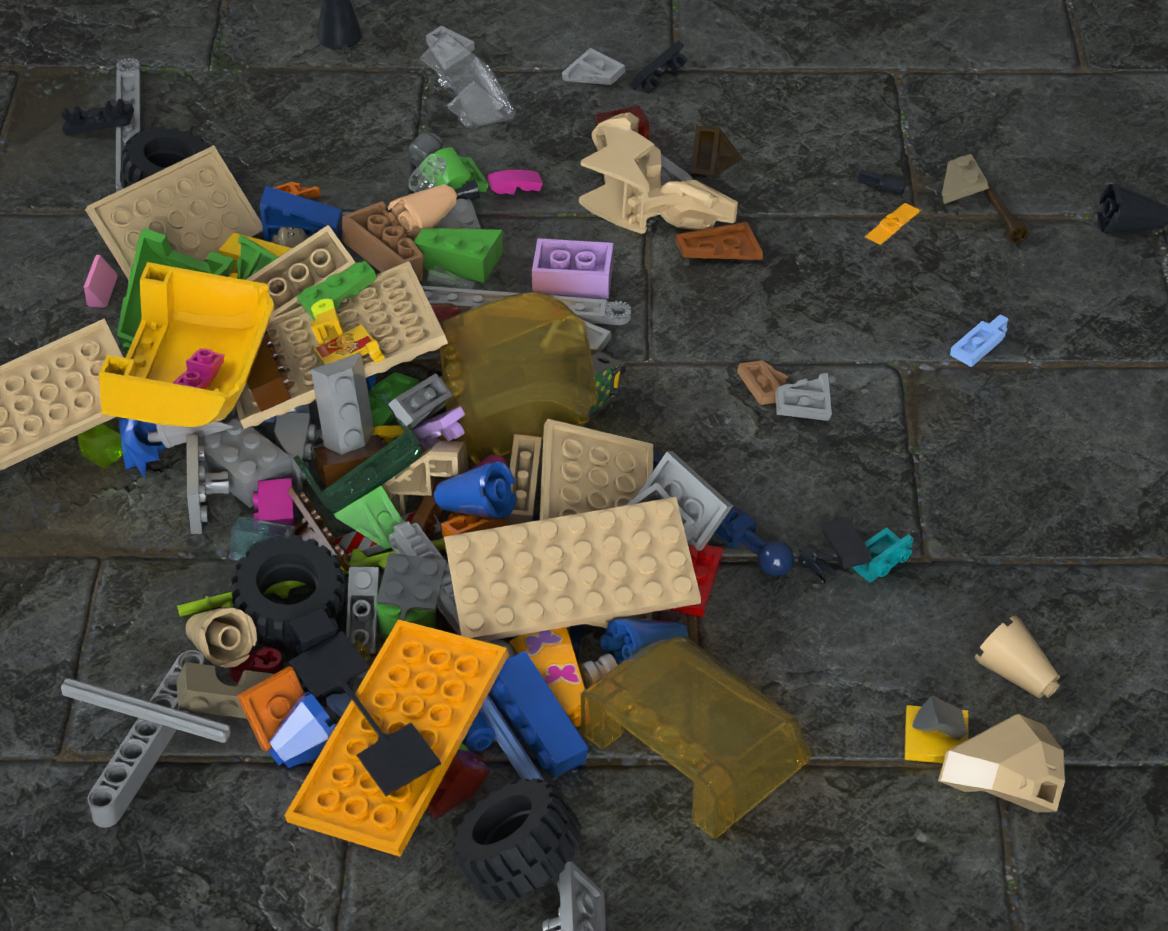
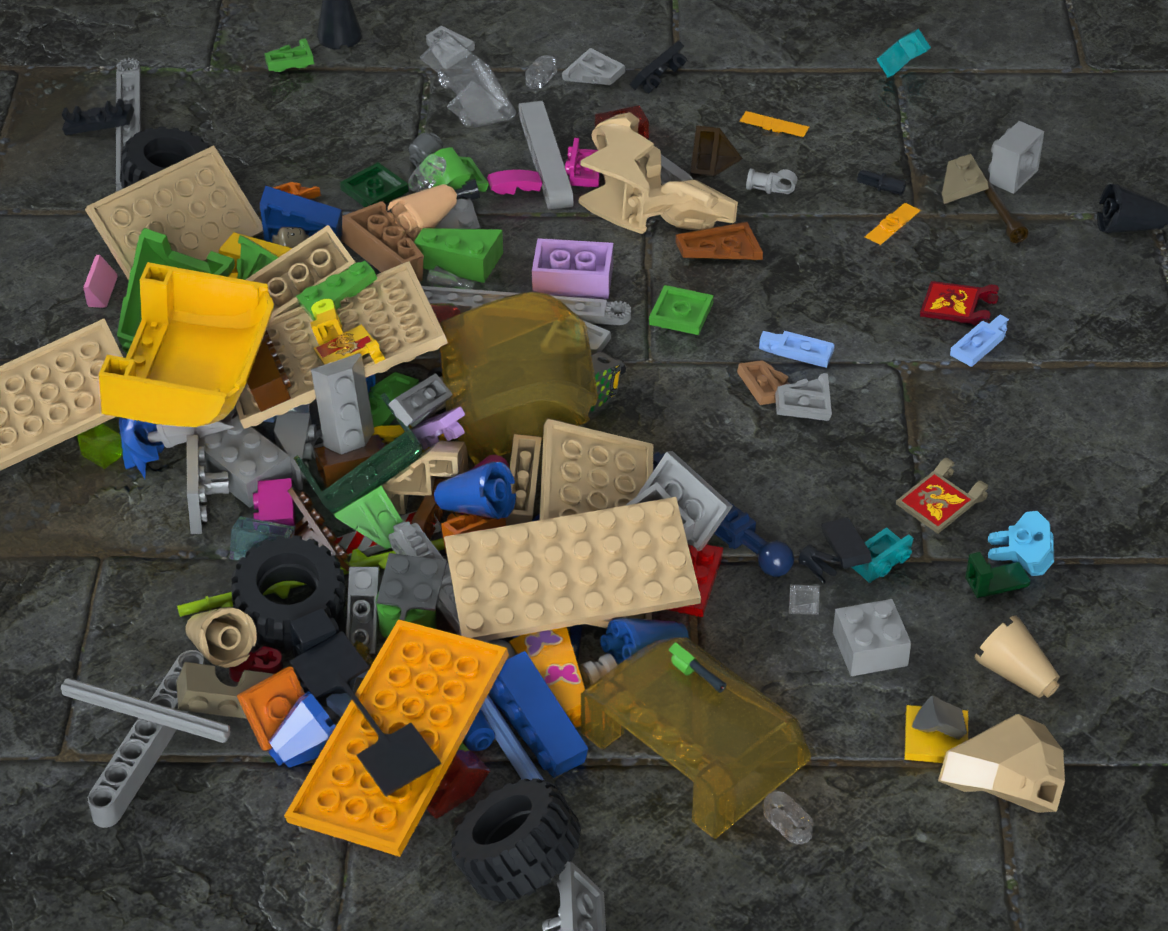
dark pink slope [173,348,224,389] -> none
none -> bright green wing [265,39,314,72]
none -> dark green plate [340,162,409,207]
none -> light grey beam [519,101,574,210]
none -> clear beam [525,55,557,88]
none -> dark pink bracket [565,138,601,187]
none -> bright green plate [649,285,714,335]
none -> piece [669,642,727,693]
none -> light orange piece [740,111,809,137]
none -> light grey connector [746,168,798,194]
none -> light blue hinge [759,331,835,368]
none -> clear beam [763,791,814,844]
none -> clear slope [789,584,820,615]
none -> light grey brick [833,599,911,676]
none -> teal bracket [877,29,931,77]
none -> flag [896,458,988,534]
none -> flag [920,281,999,326]
none -> dark green bracket [965,552,1030,598]
none -> light grey brick [988,121,1044,194]
none -> medium azure hinge [988,511,1054,576]

